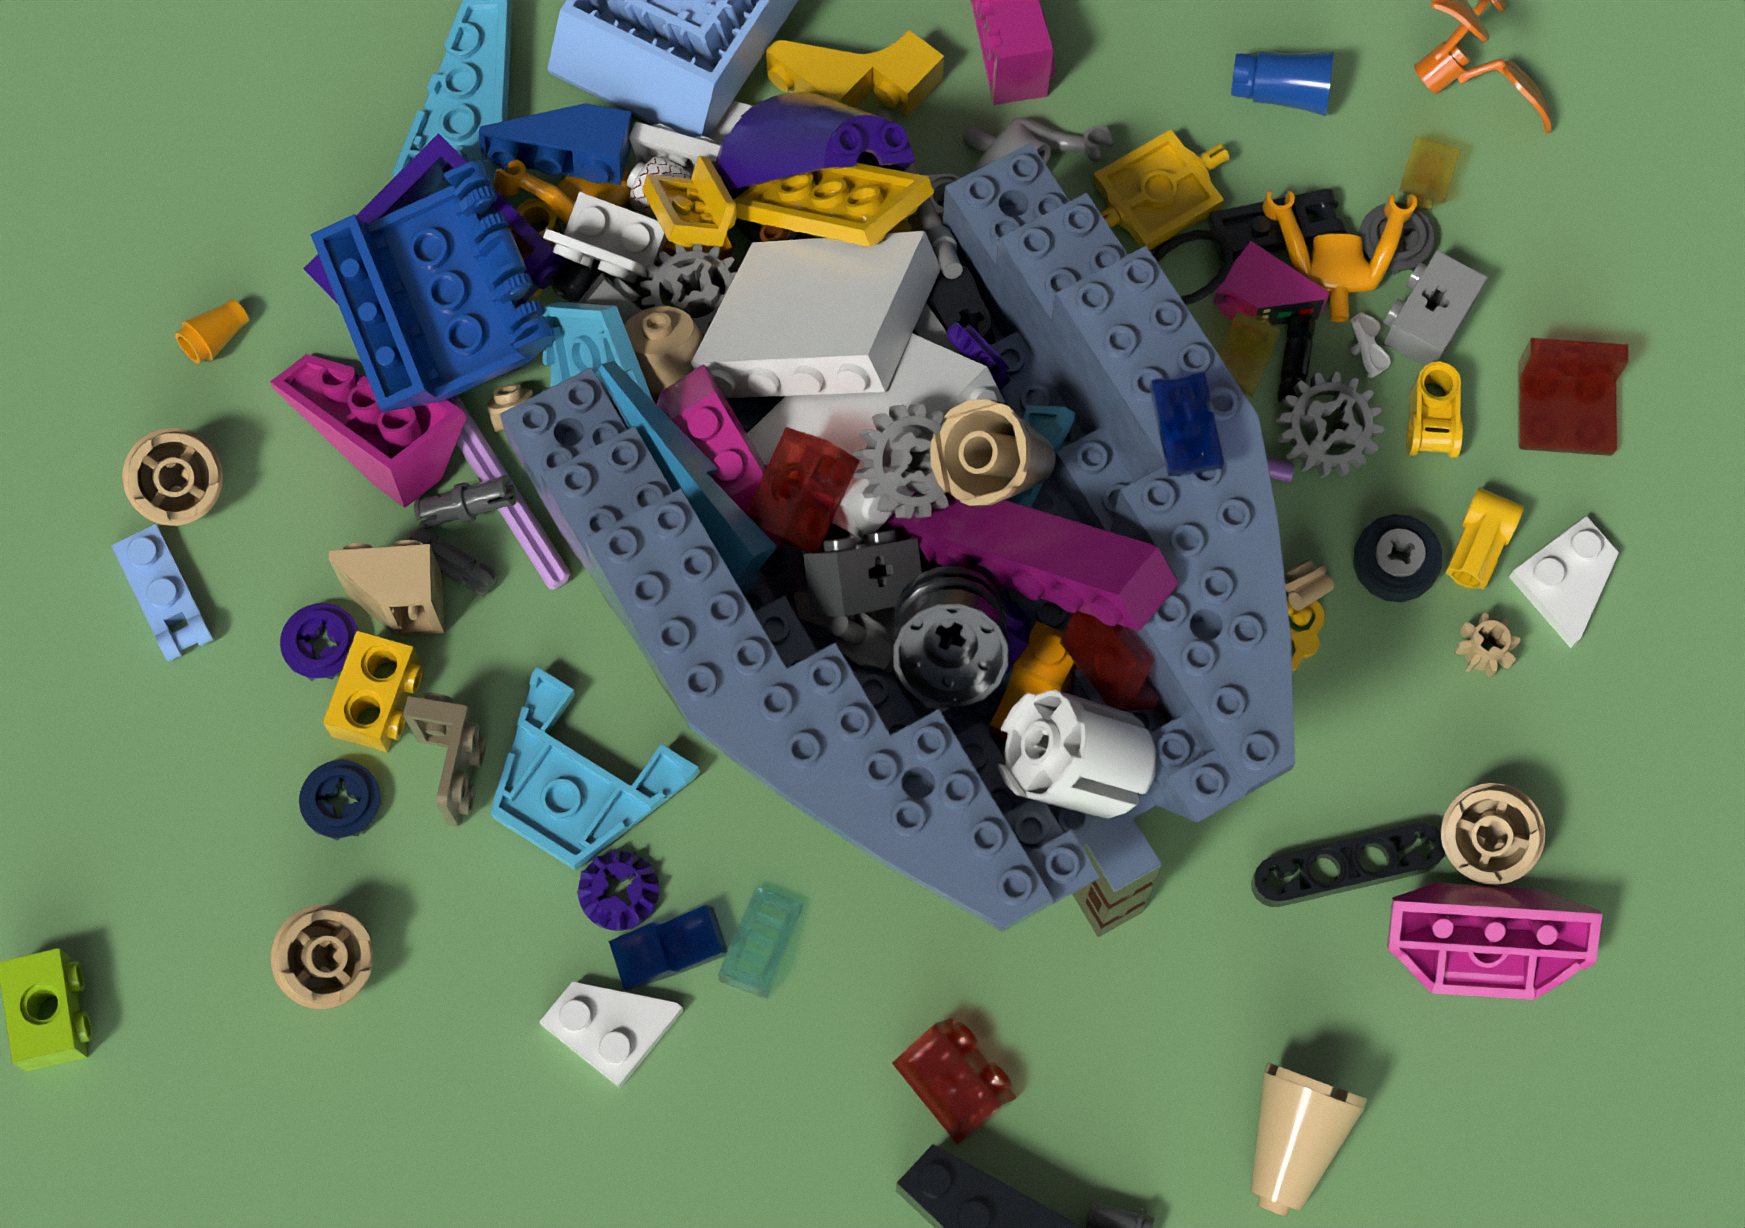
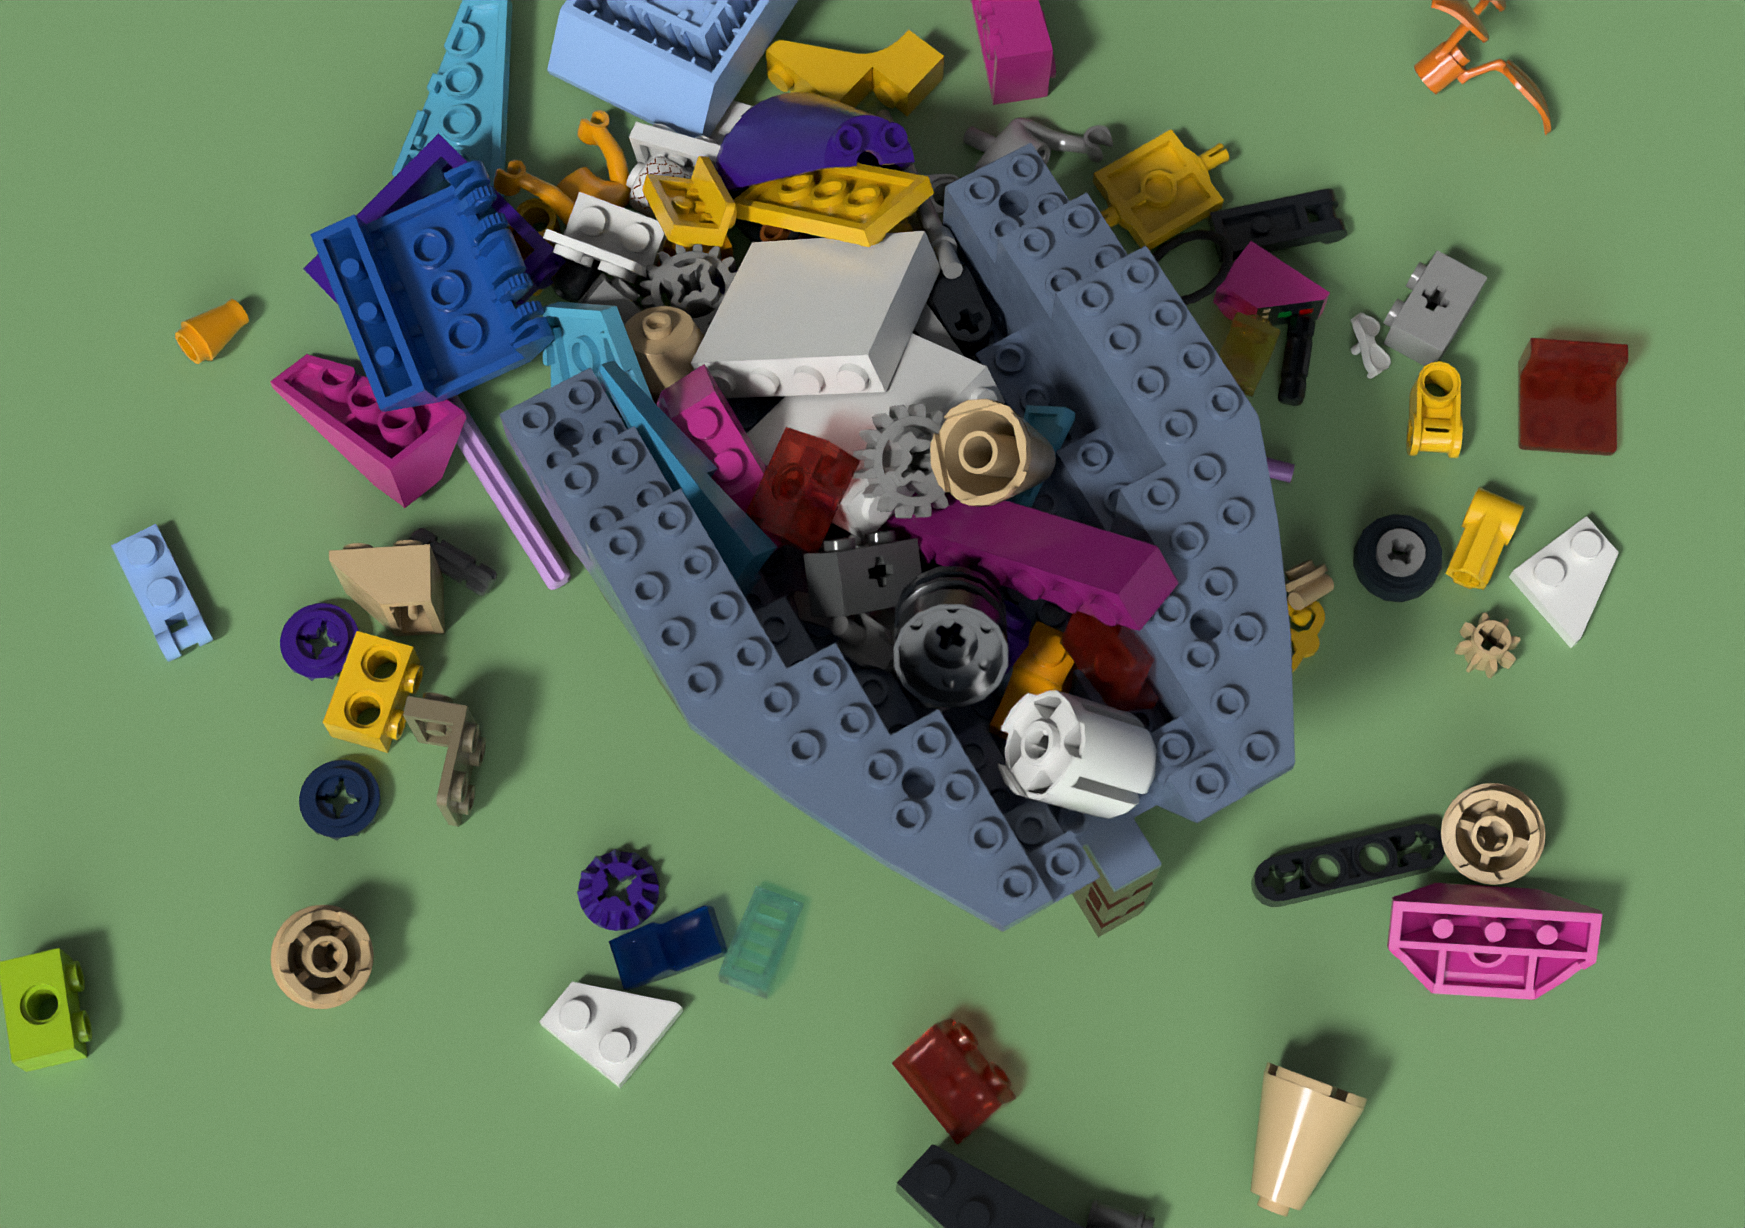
tan cone [122,428,223,526] -> none
dark grey pin [414,475,516,529] -> none
blue slope [479,103,632,185] -> none
tan plate [486,384,534,432] -> none
medium azure wing [490,667,700,871] -> none
dark purple gear [947,322,1011,389] -> none
clear blue hips [1150,372,1224,477] -> none
blue plant [1231,51,1334,116] -> none
light orange piece [1262,190,1418,323] -> none
light grey gear [1276,371,1384,478] -> none
dark grey gear [1358,202,1435,275] -> none
clear yellow bracket [1398,136,1461,210] -> none

